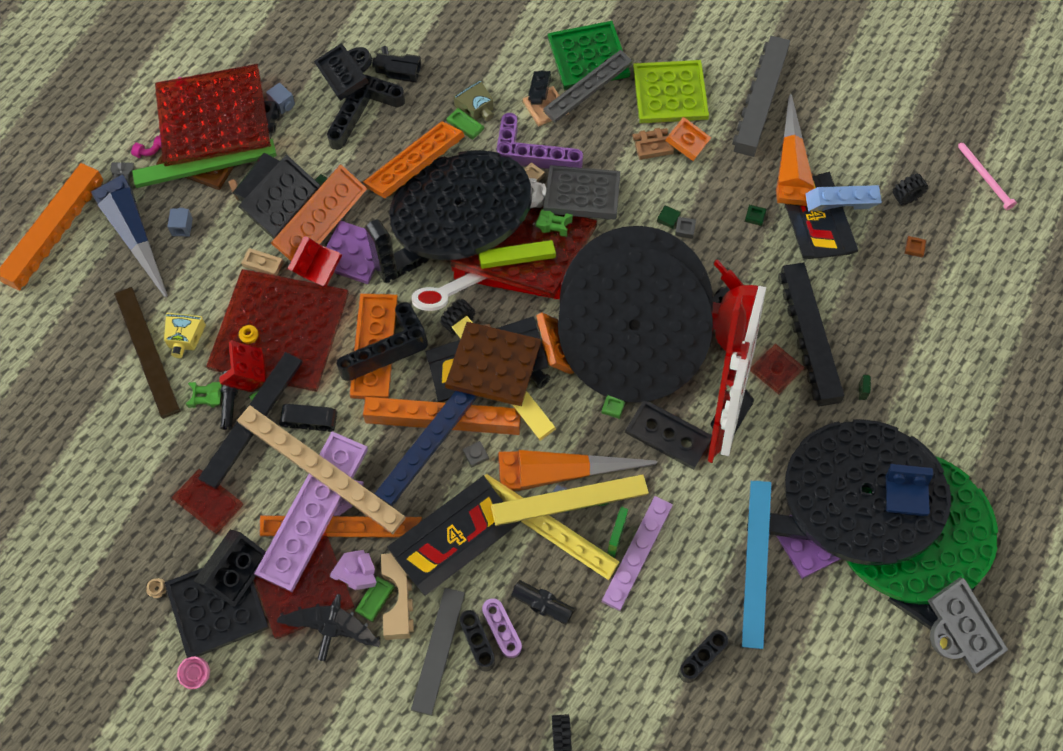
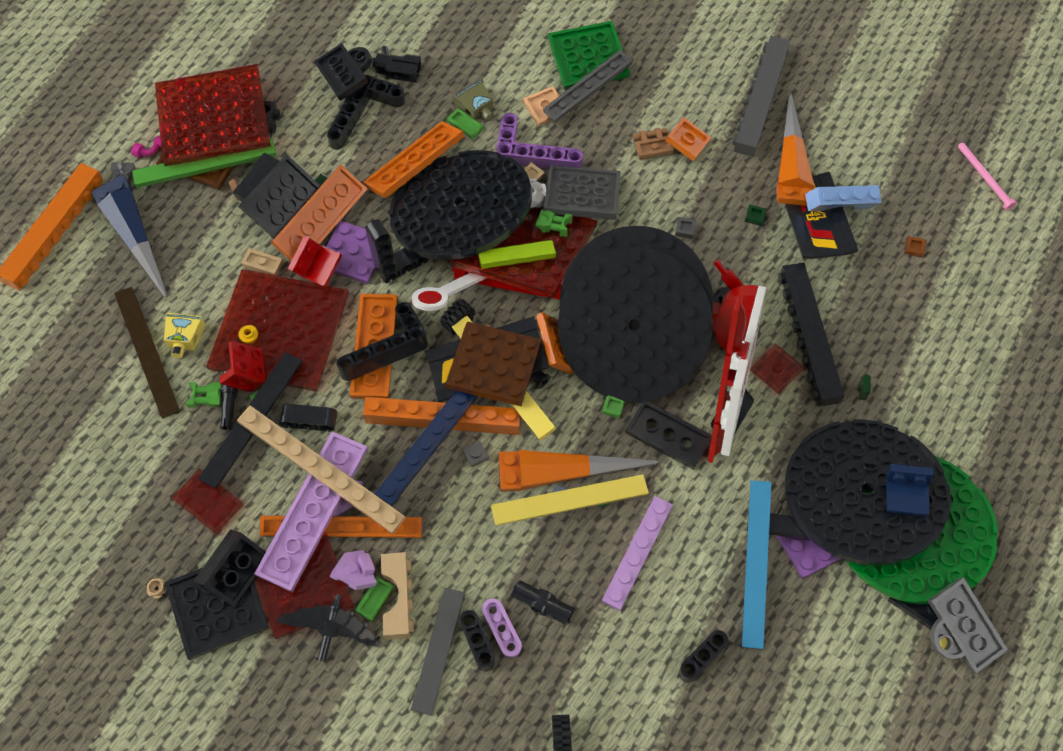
sand blue brick [168,208,193,236] -> none
bright pink hair [177,656,210,689] -> none
sand blue brick [266,83,295,114] -> none
black hinge [387,475,521,596] -> none
light yellow tile [484,474,620,580] -> none
black hinge [528,70,551,105] -> none
green tile [607,507,628,558] -> none
lime plate [633,60,709,123] -> none
dark green tile [657,205,681,229] -> none
black tyre [892,173,929,206] -> none

